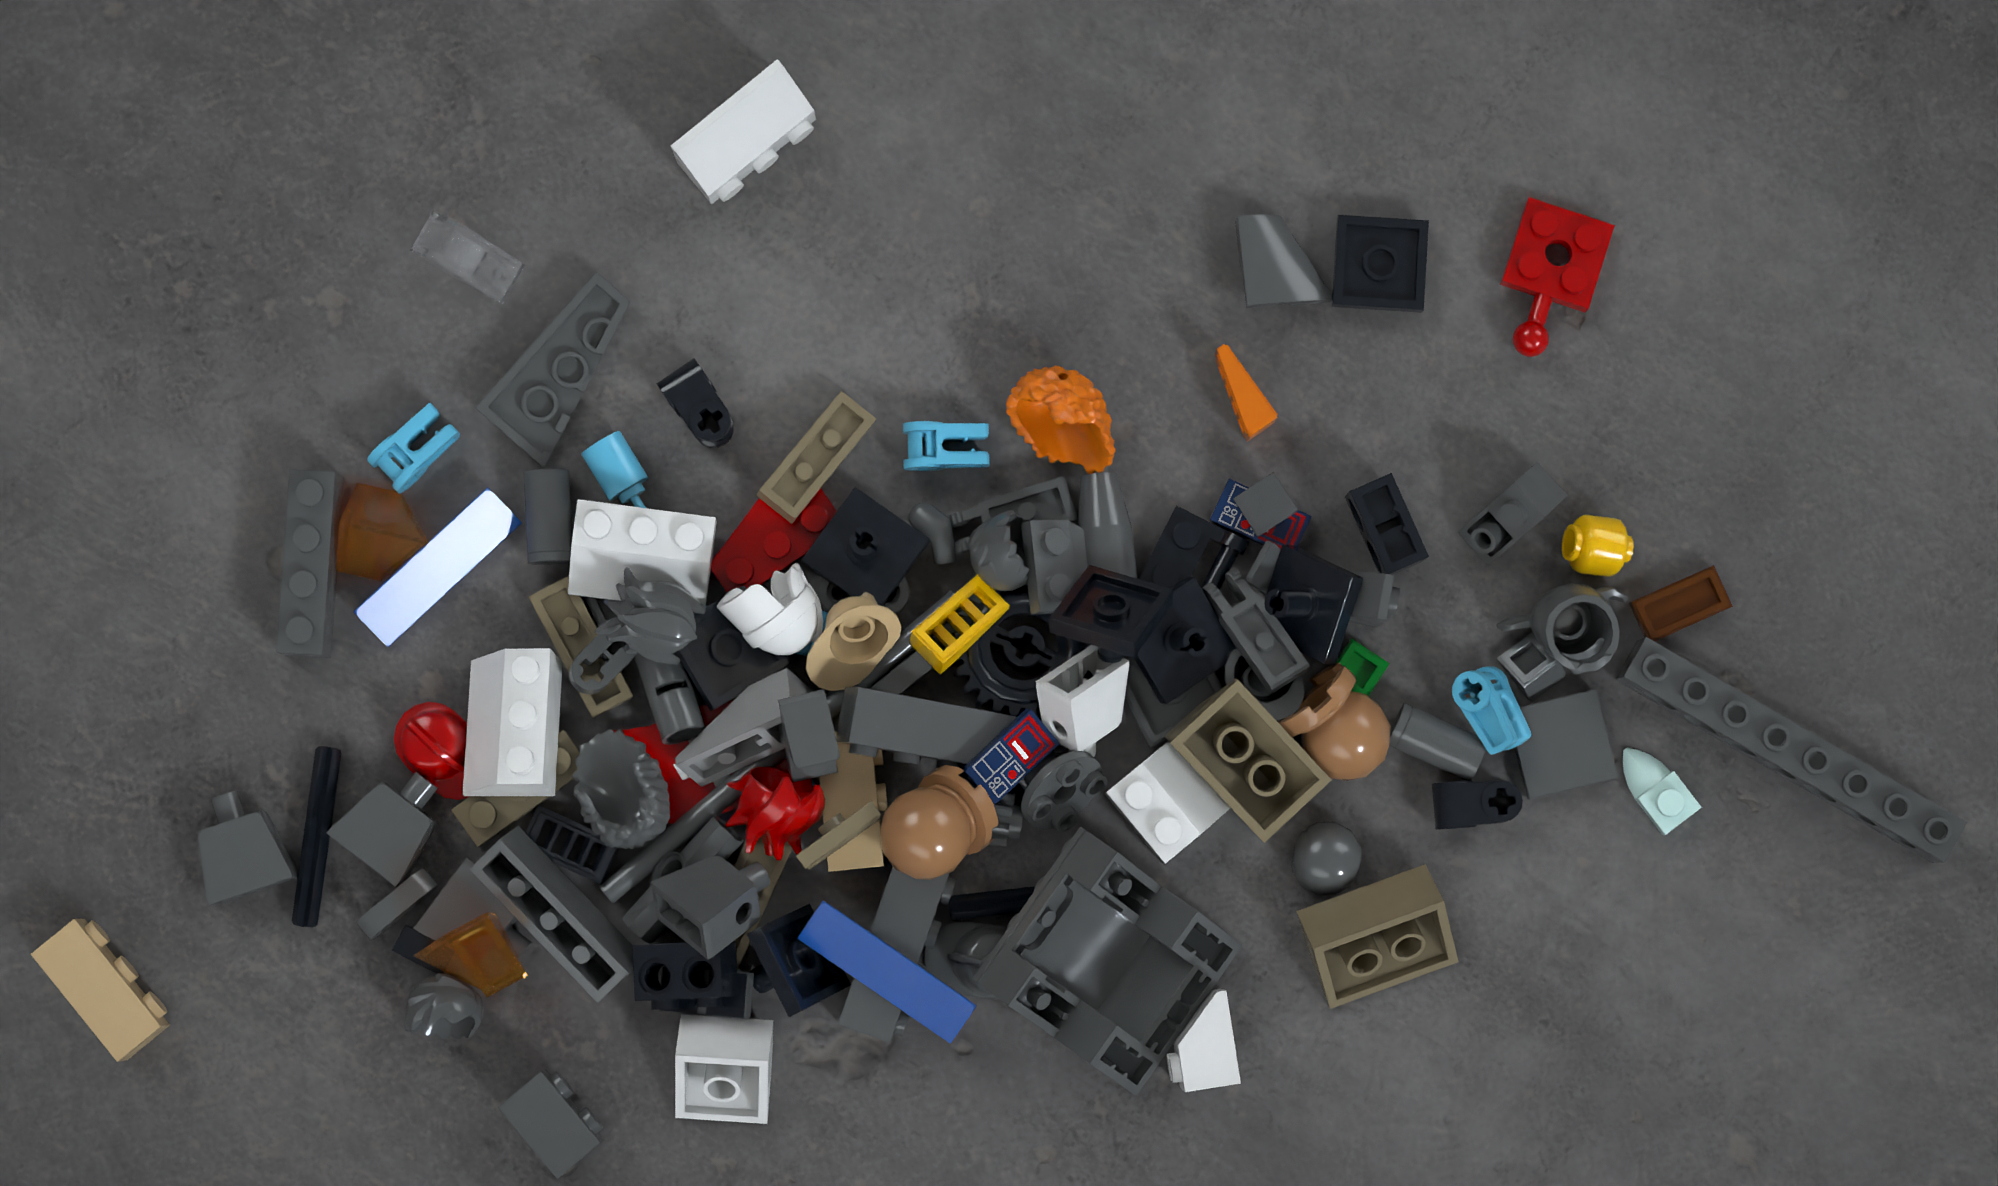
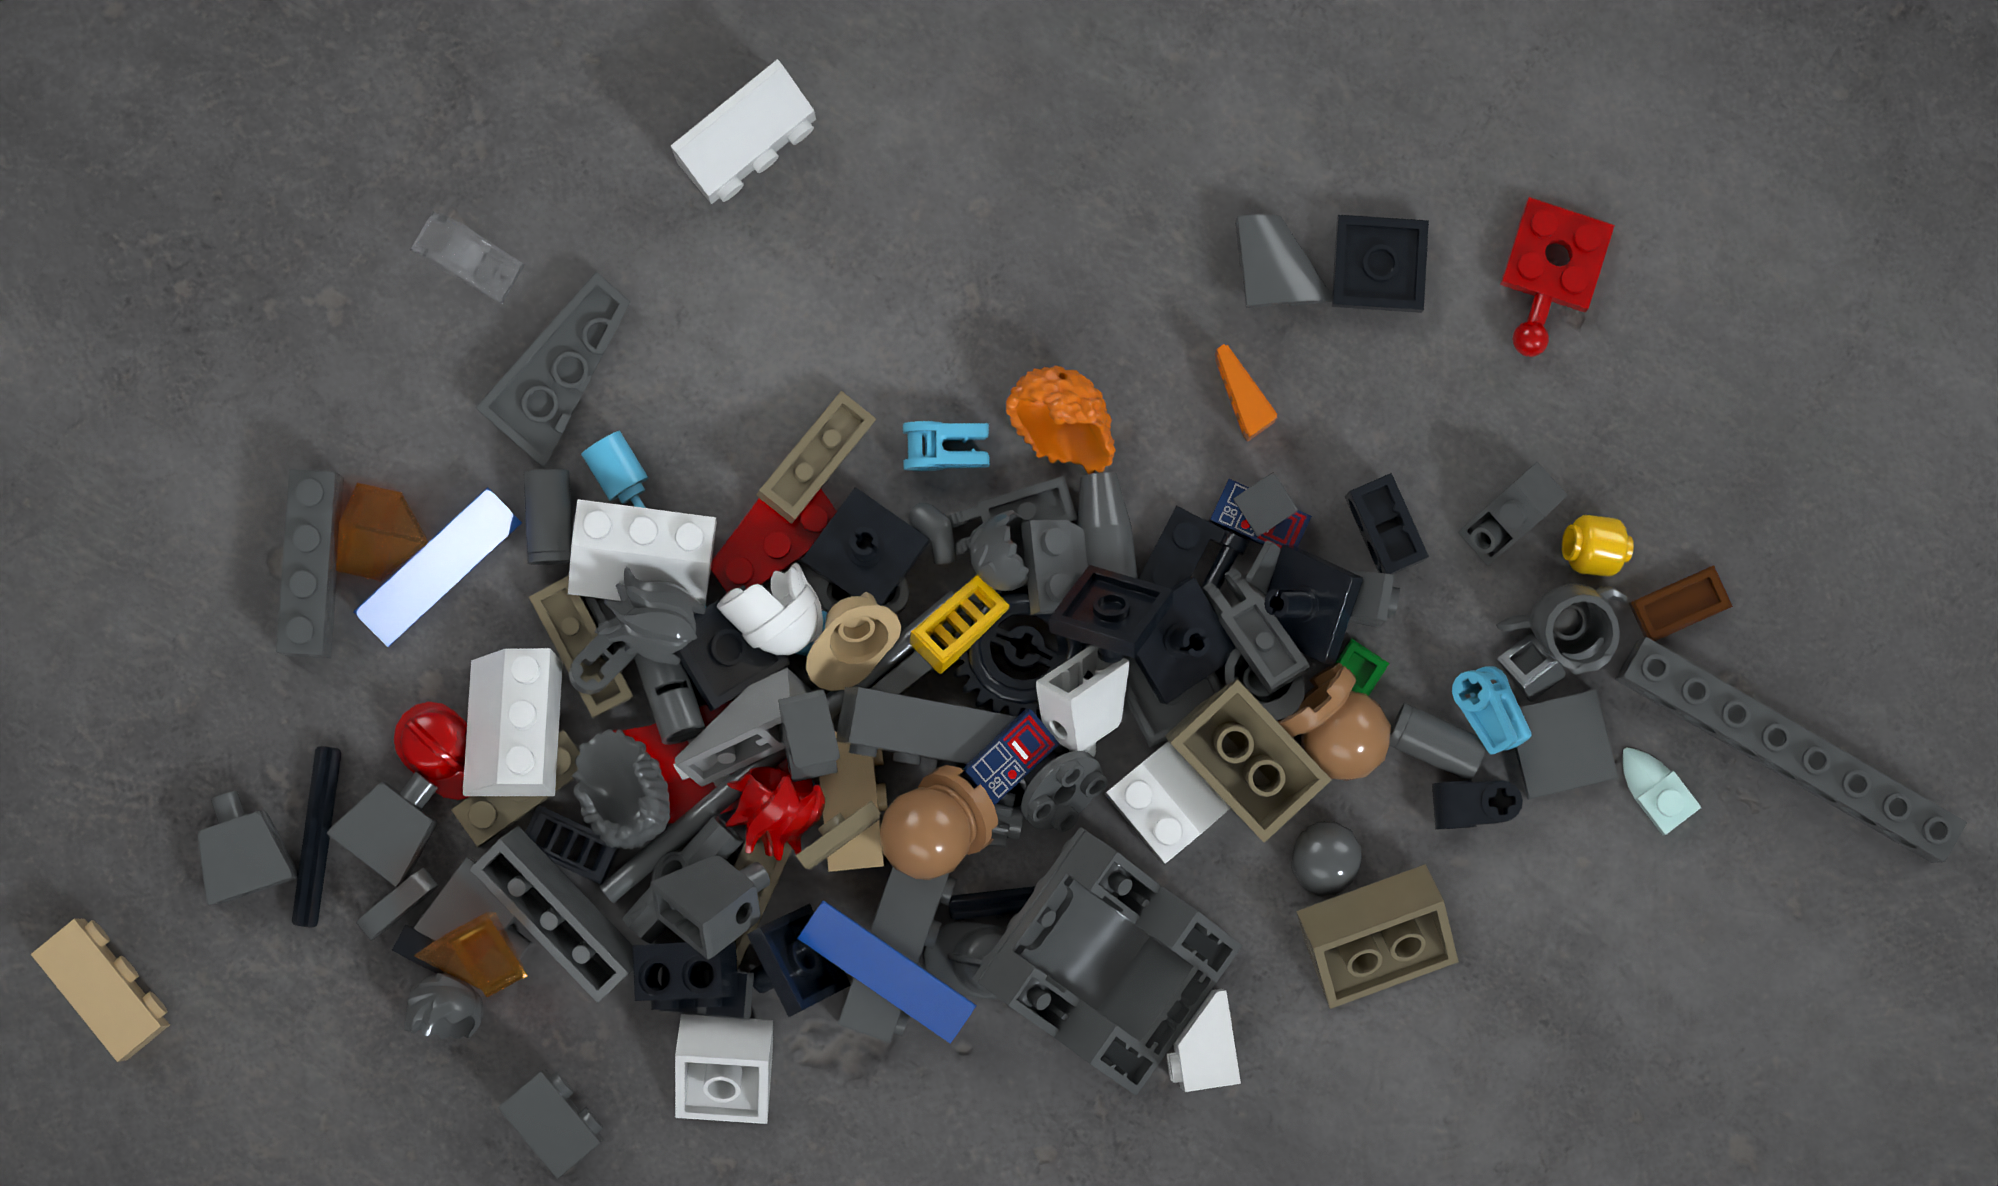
medium azure piece [367,403,460,494] -> none
black piece [656,358,734,448] -> none

